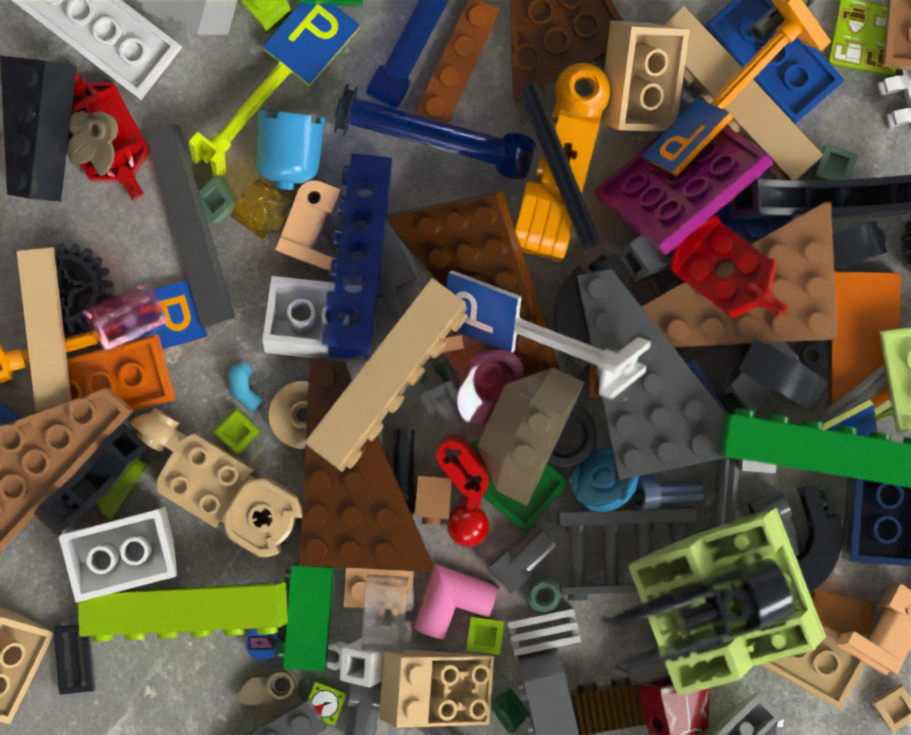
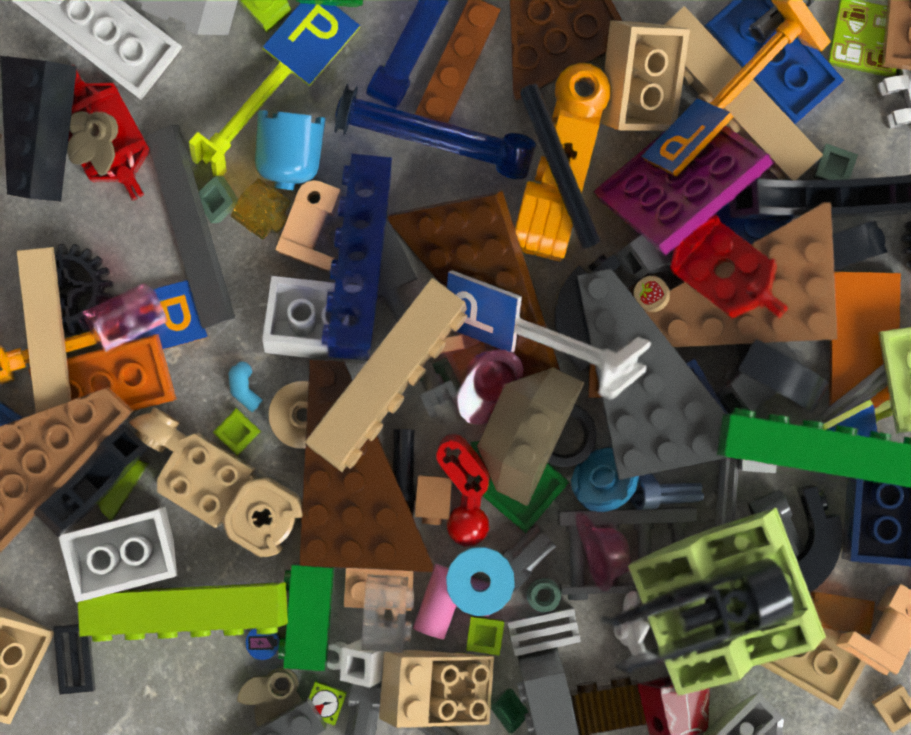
black plate [794,340,828,372] -> none
none -> medium azure tile [446,546,515,616]
none -> clear pink piece [576,513,631,591]
none -> white plate [614,591,650,656]
none -> tile [634,276,670,312]

